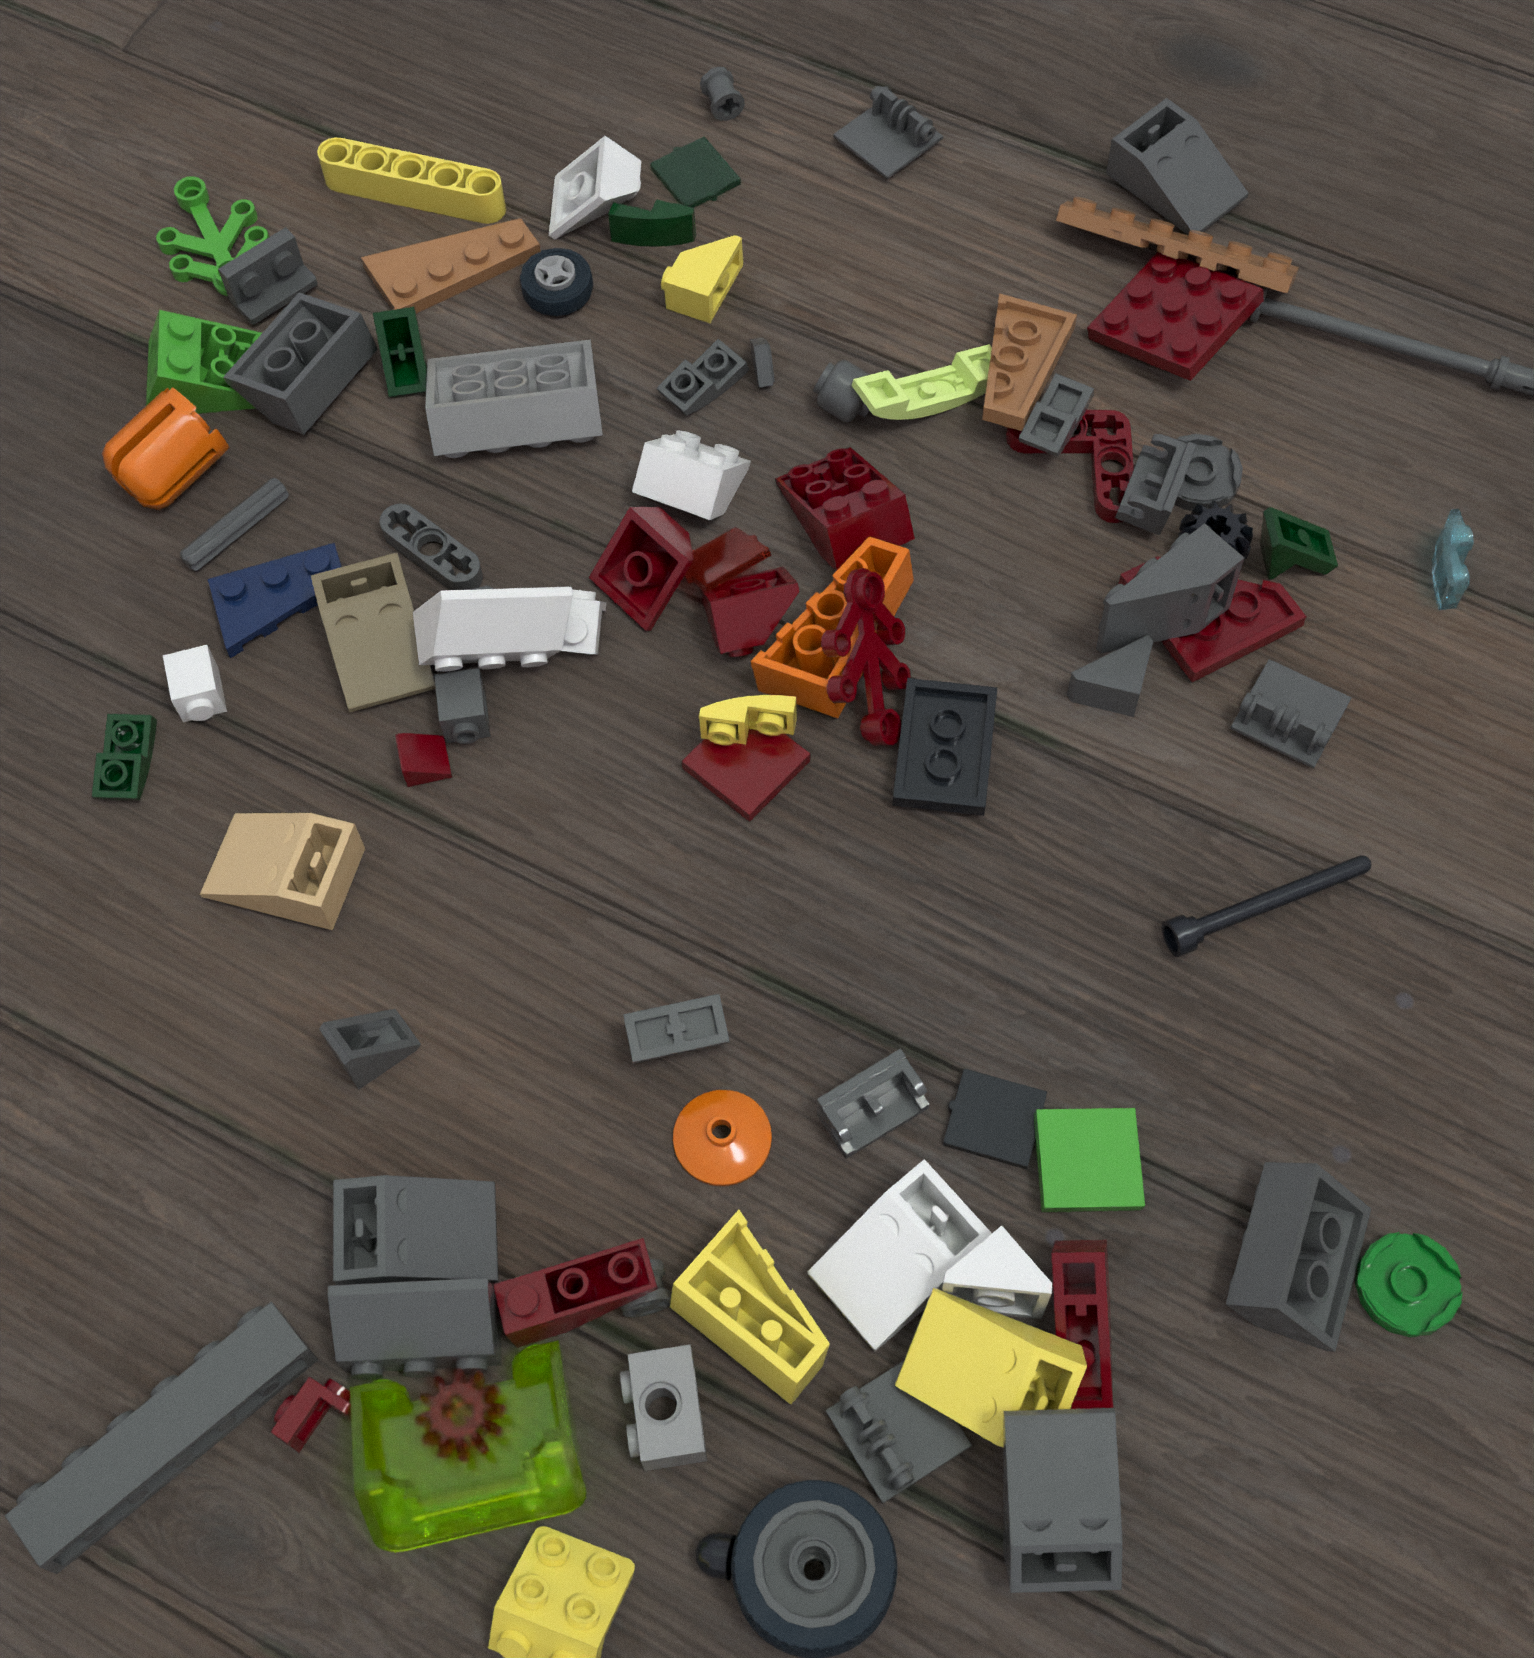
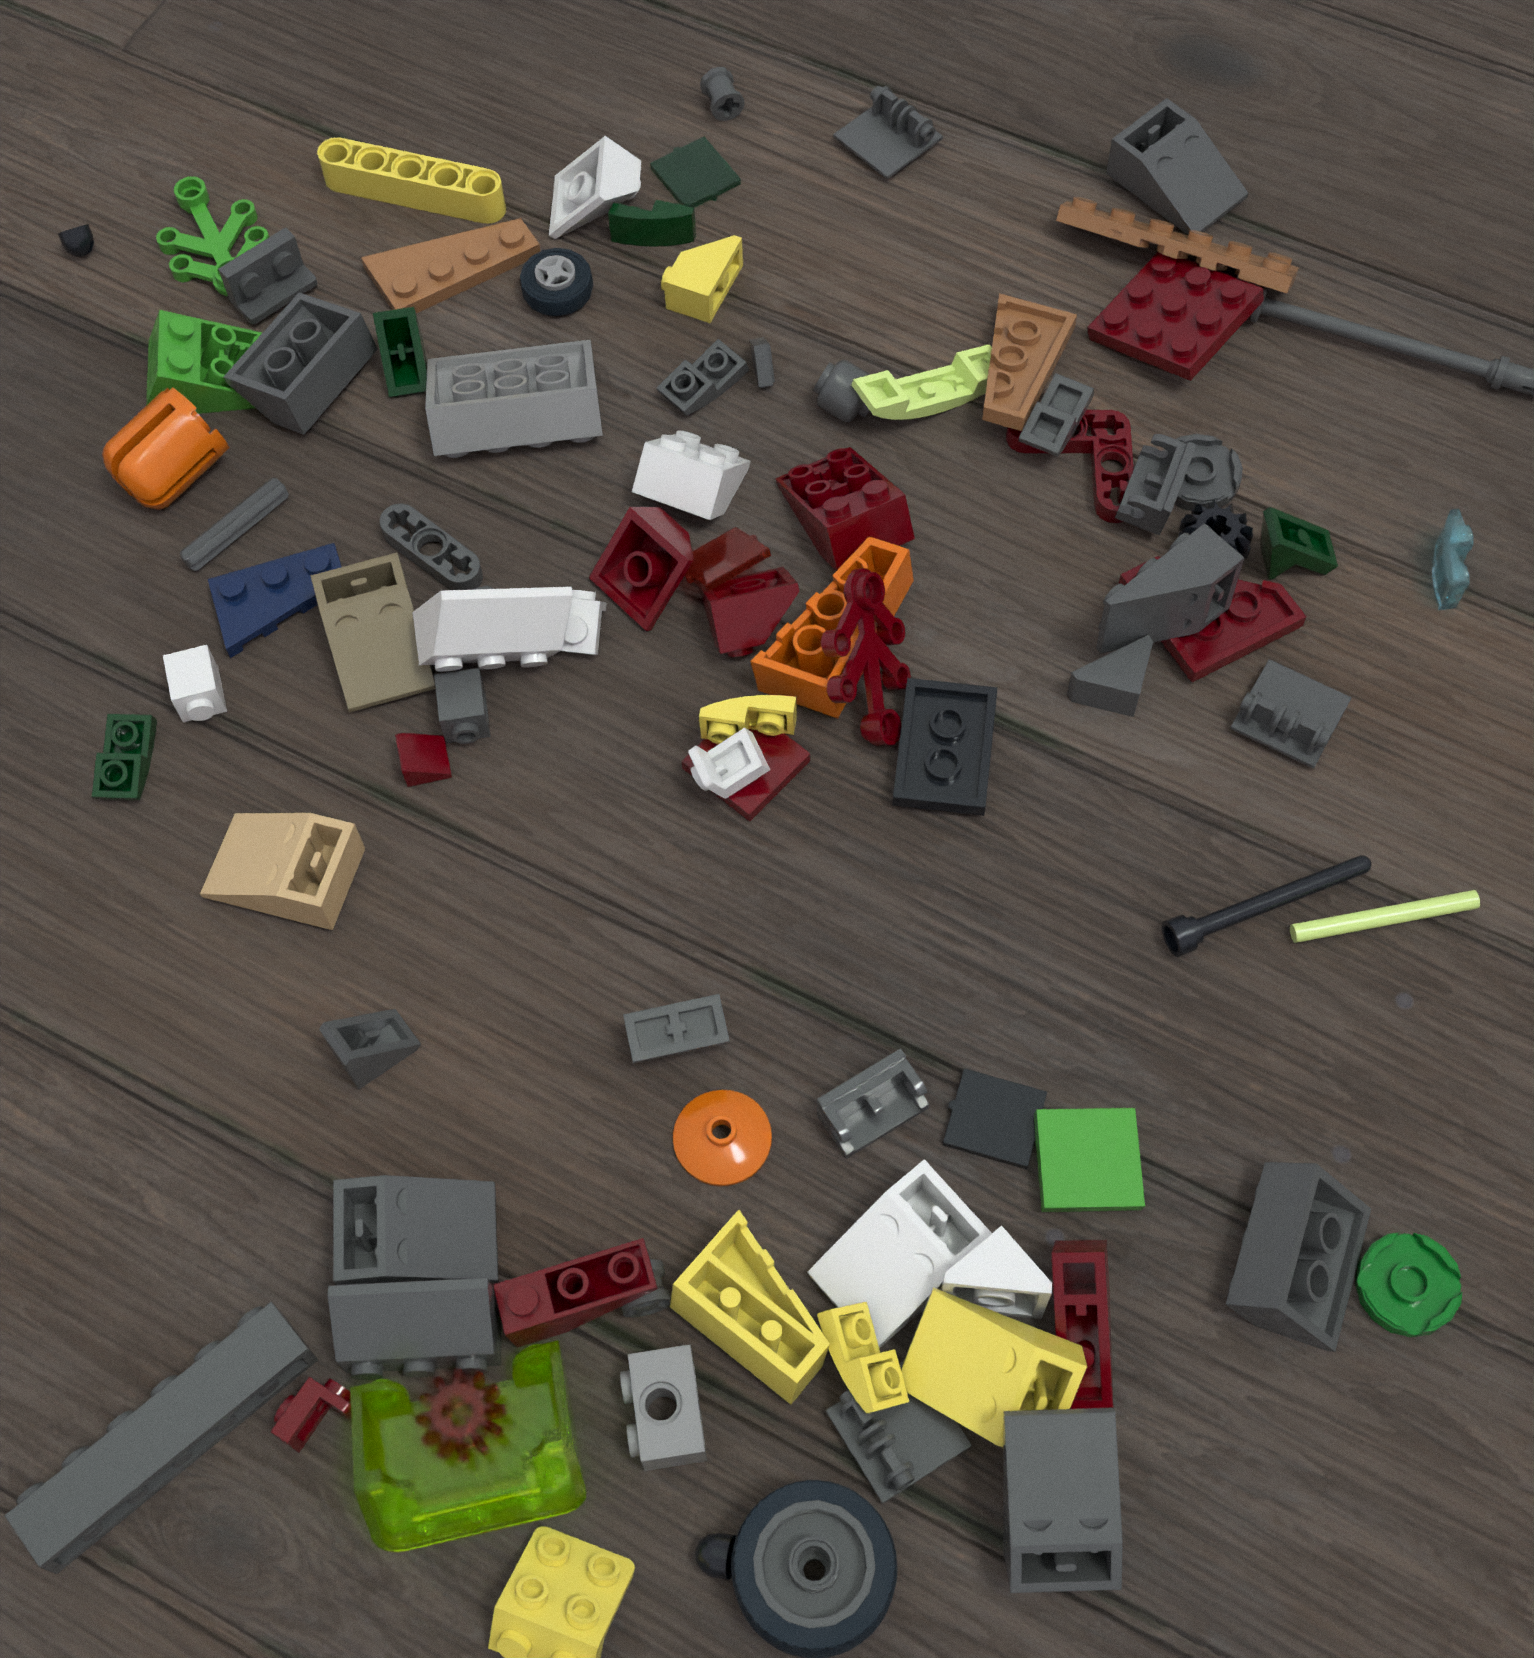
none -> black hinge [58,224,94,257]
none -> white bracket [688,728,770,799]
none -> light yellow slope [817,1301,909,1414]
none -> yellowish green bar [1290,890,1480,943]

